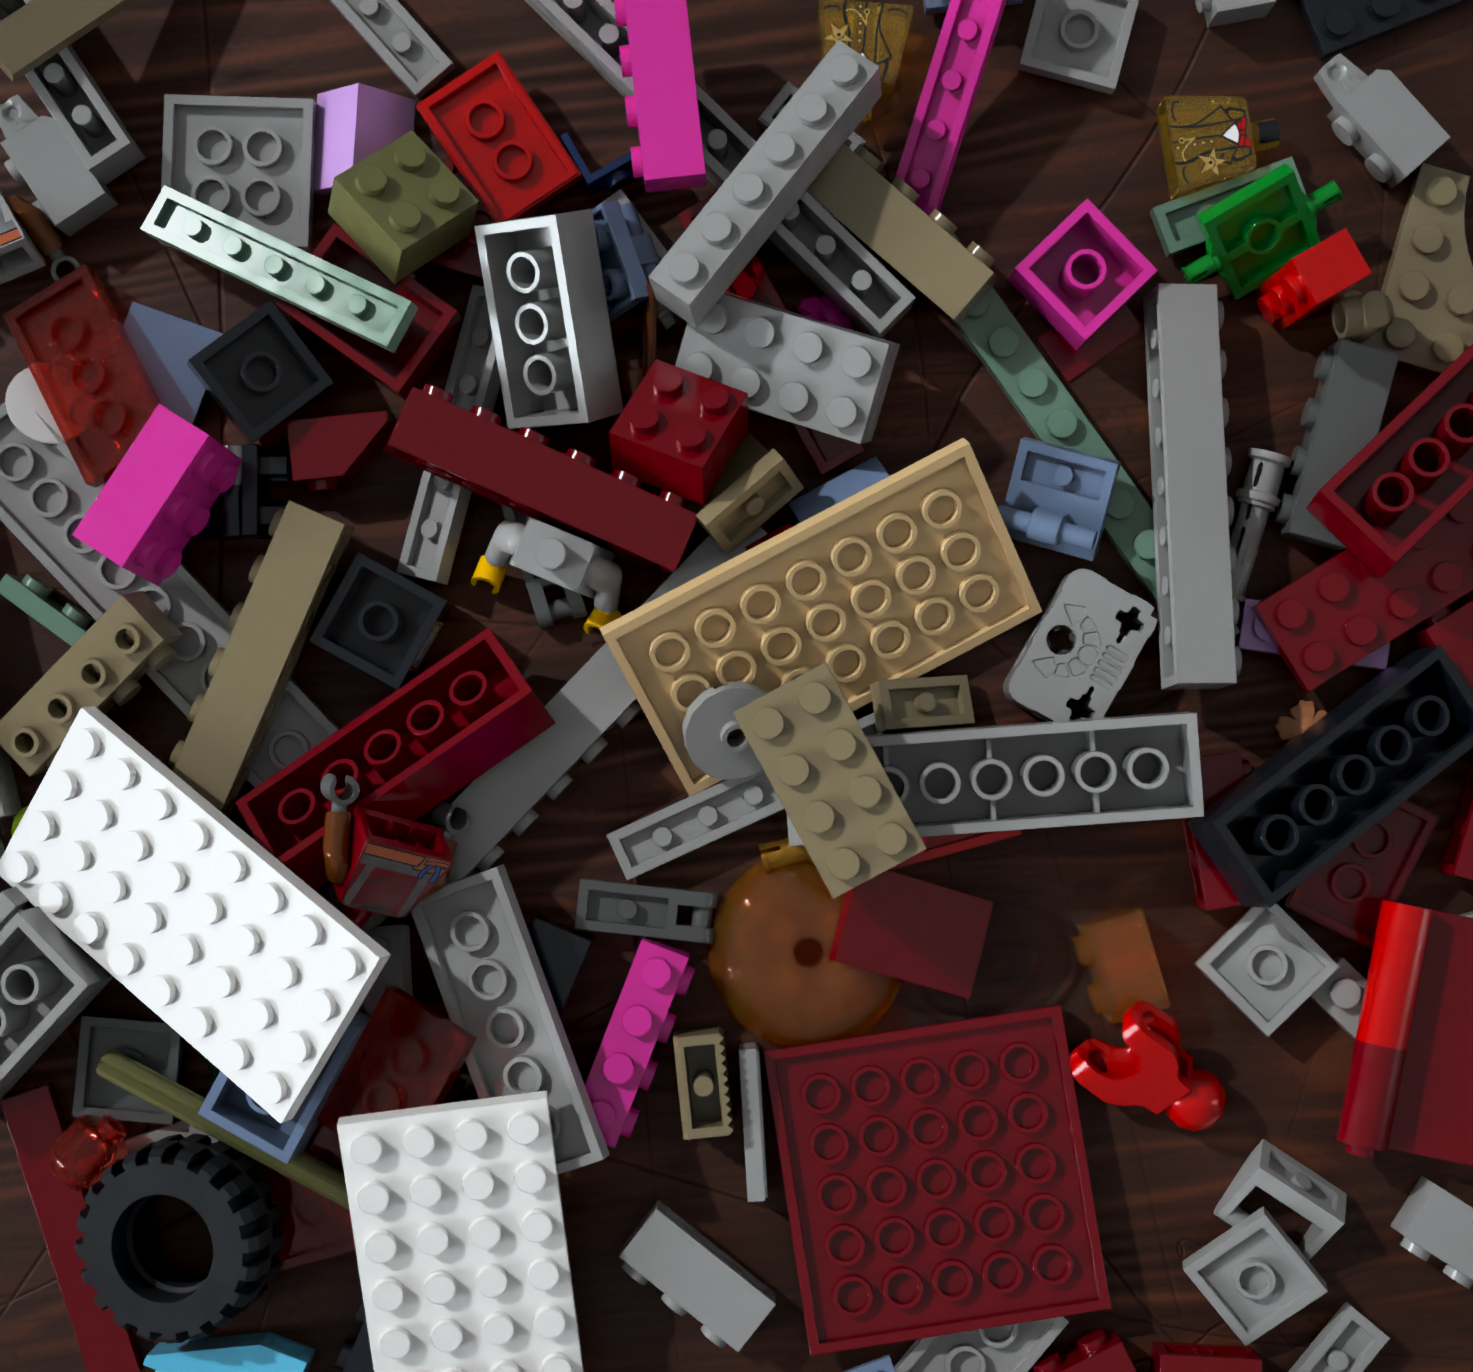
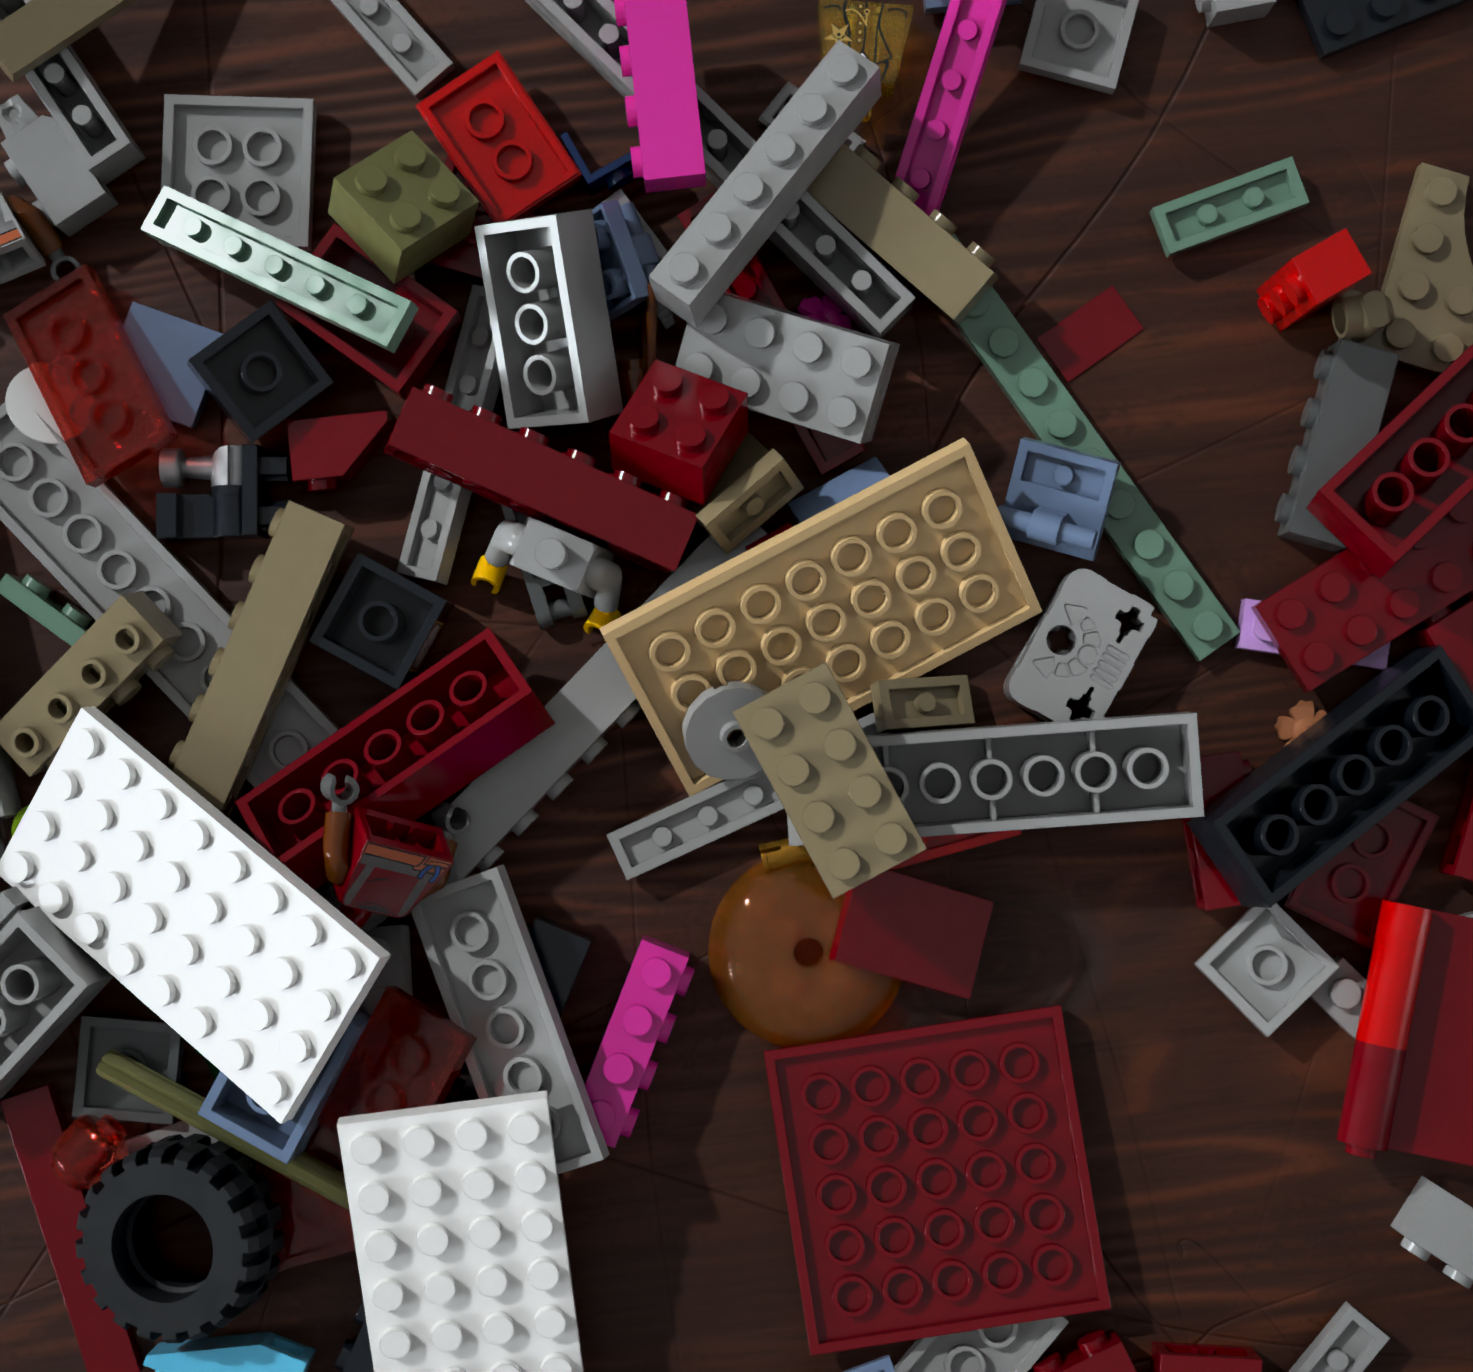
dark pink brick [72,404,242,586] -> none
lavender slope [313,83,417,195] -> none
dark grey plate [574,878,720,943] -> none
light grey brick [619,1199,776,1352] -> none
dark tan brick [673,1026,734,1140] -> none
light grey tile [739,1042,768,1202] -> none
dark pink brick [1008,198,1158,351] -> none
red piece [1070,1001,1227,1132] -> none
clear orange brick [1073,906,1171,1024] -> none
light grey brick [1143,283,1242,690] -> none
clear yellow torso [1156,95,1280,201] -> none
green plate [1181,163,1343,300] -> none
light grey plate [1182,1206,1328,1346] -> none
light grey tile [1214,1139,1347,1261] -> none
light grey pin [1230,448,1293,602] -> none
light grey hinge [1313,53,1451,189] -> none

